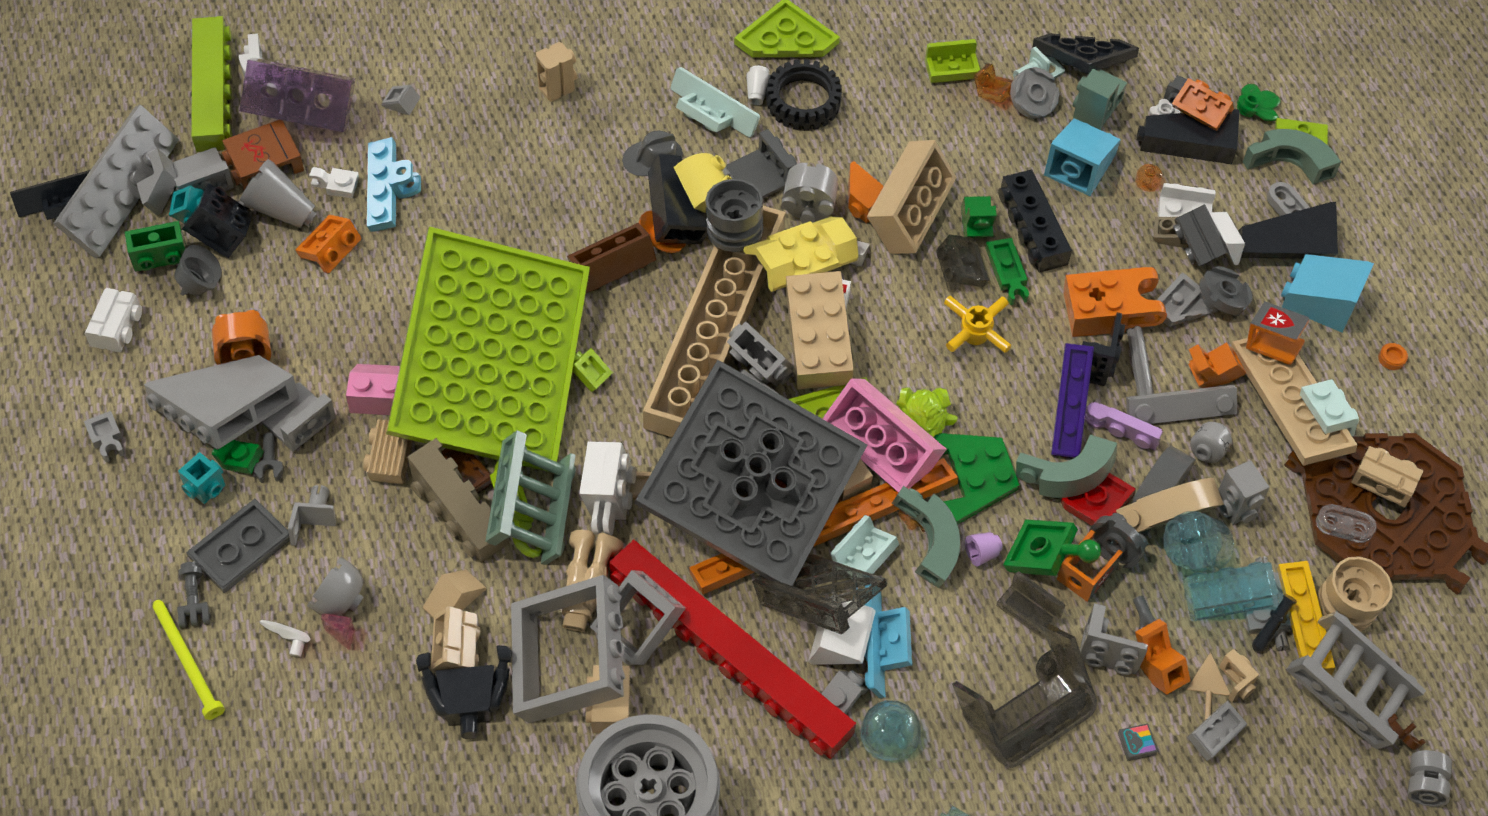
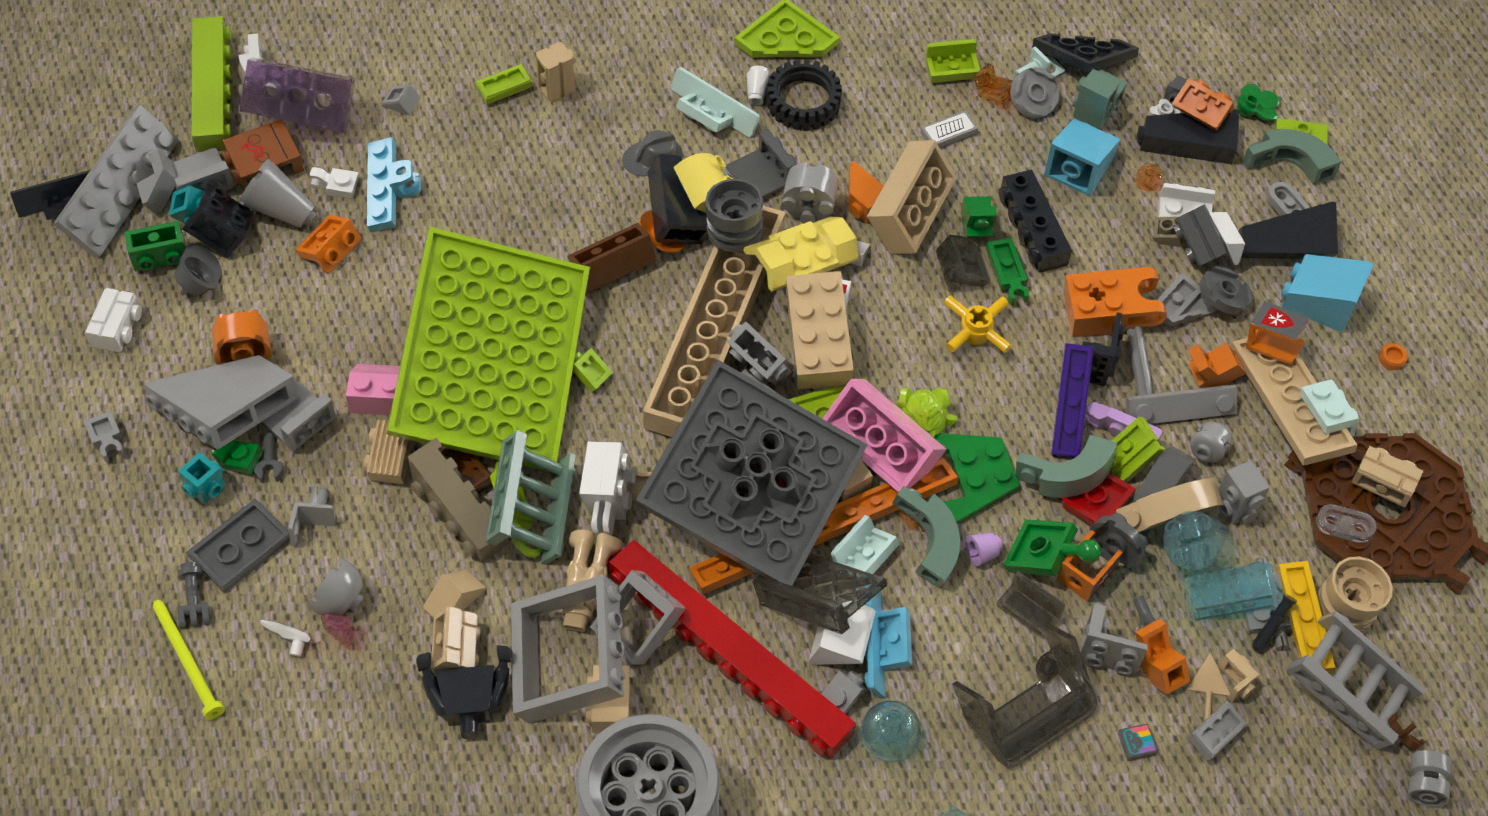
none -> lime plate [475,64,533,105]
none -> tile [920,110,978,148]
none -> lime plate [1111,417,1165,483]

